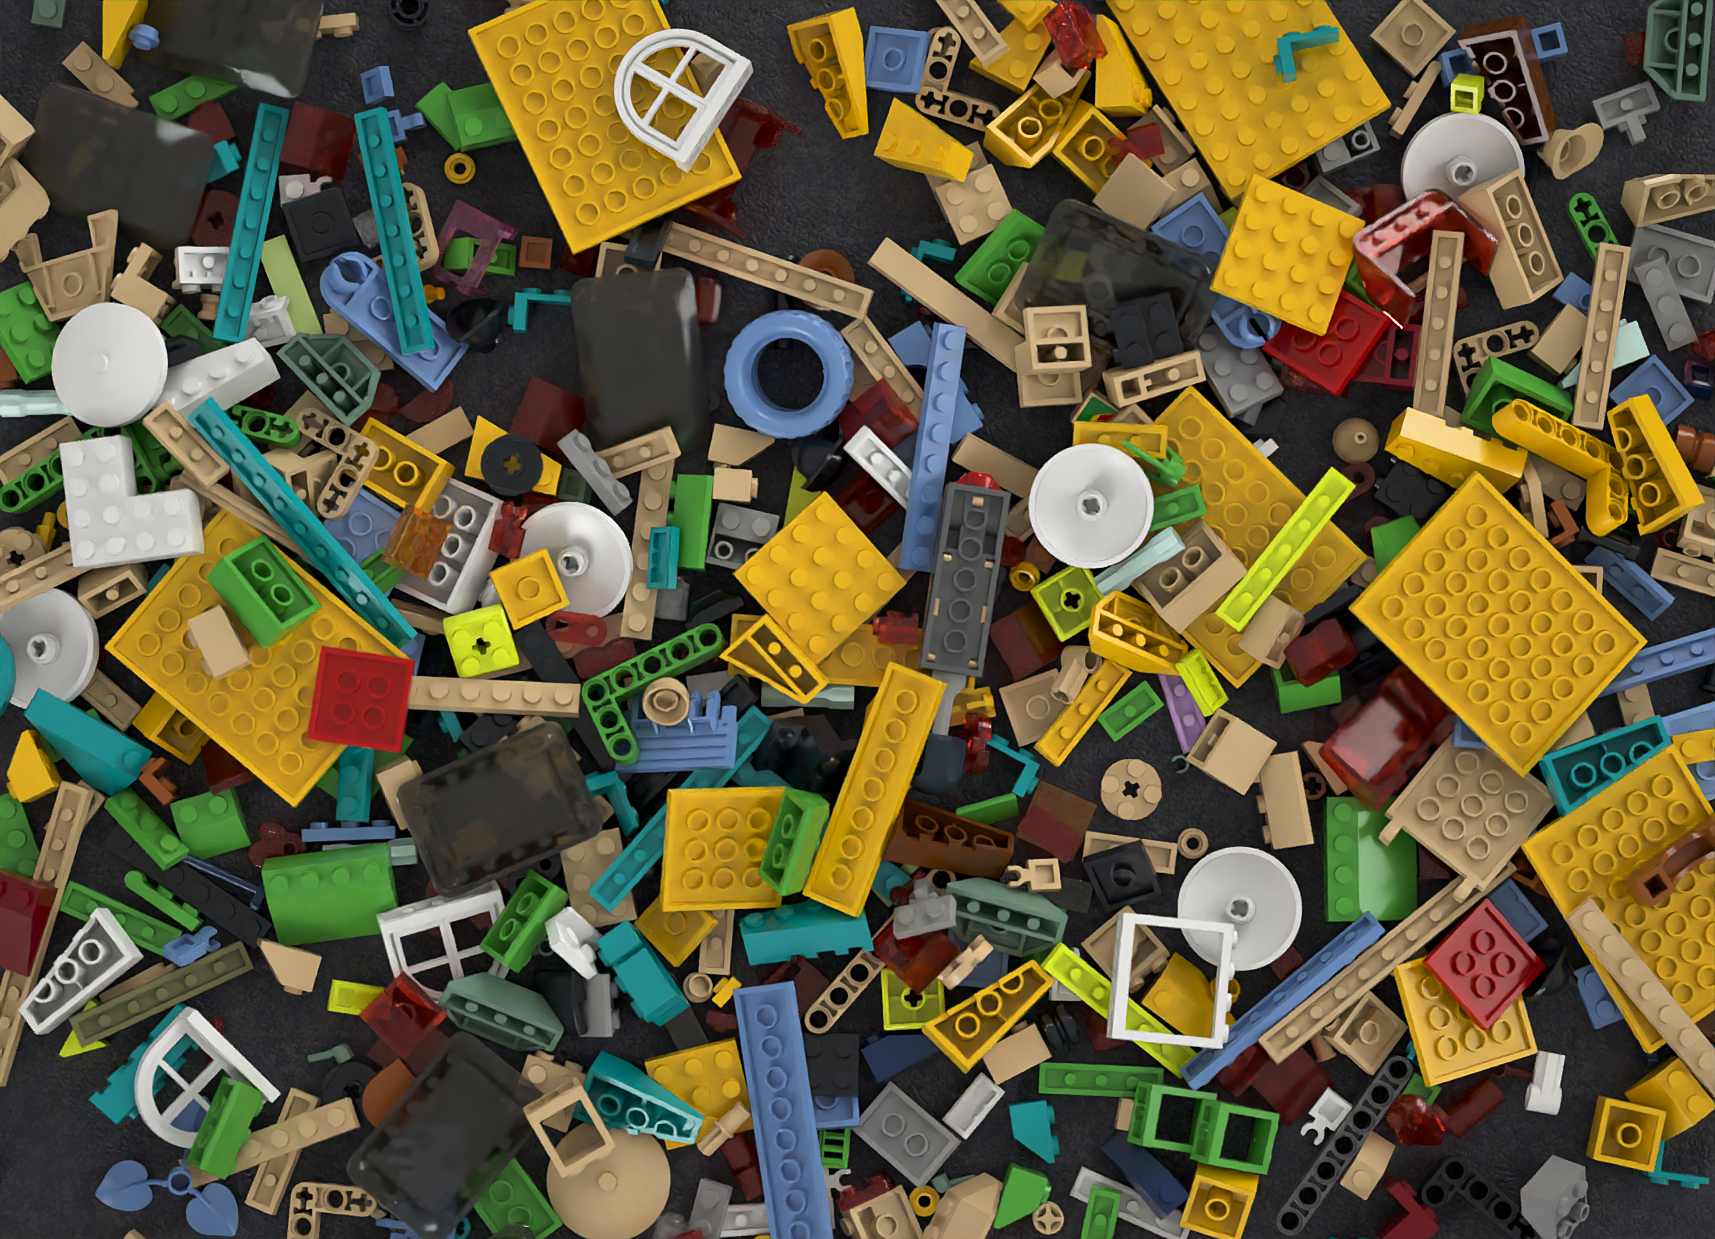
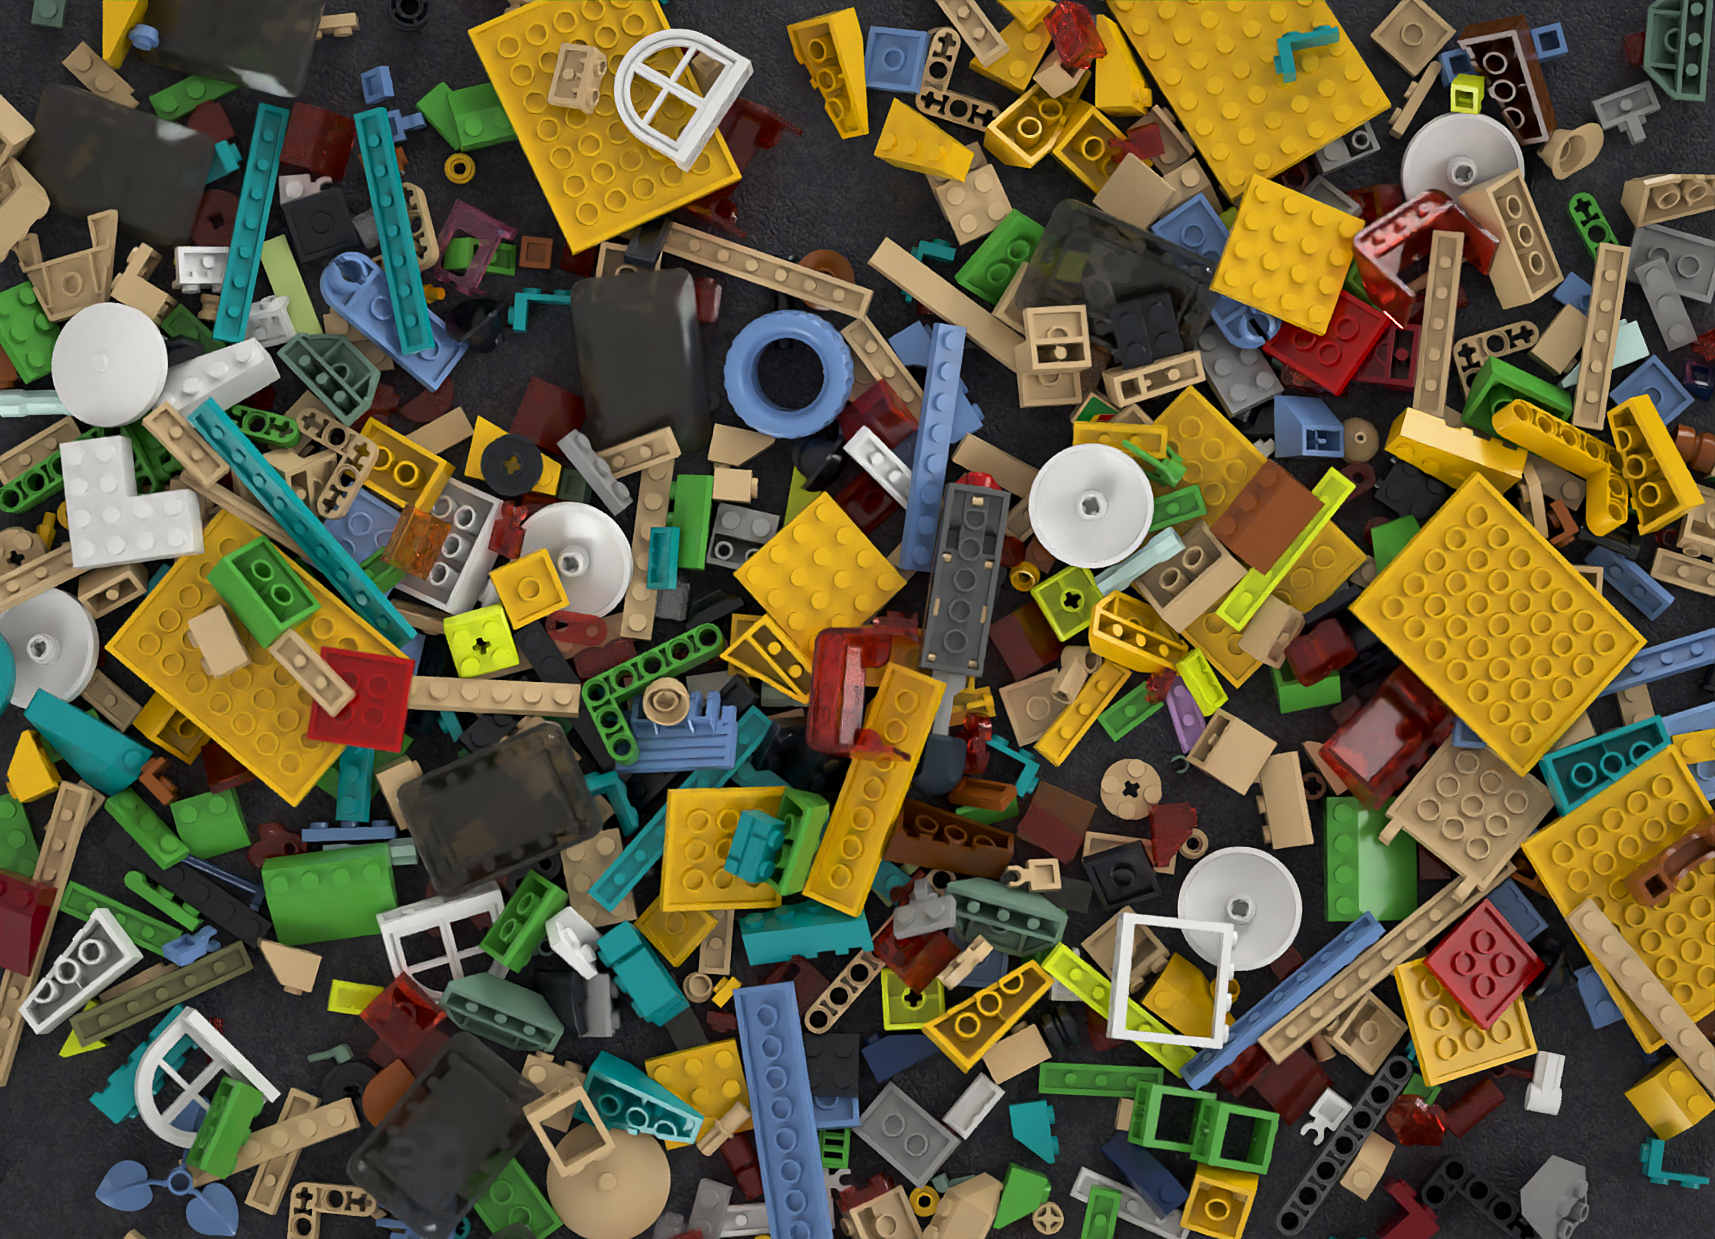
yellow slope [1586,1095,1666,1173] -> none
none -> tan plate [268,628,356,717]
none -> tan bracket [547,42,607,115]
none -> teal brick [724,810,785,883]
none -> clear red windscreen [806,627,921,762]
none -> dark orange tile [948,776,1018,812]
none -> clear red plate [1144,667,1177,705]
none -> clear red slope [1148,802,1197,868]
none -> dark orange slope [1209,459,1325,576]
none -> medium blue slope [1274,395,1344,460]

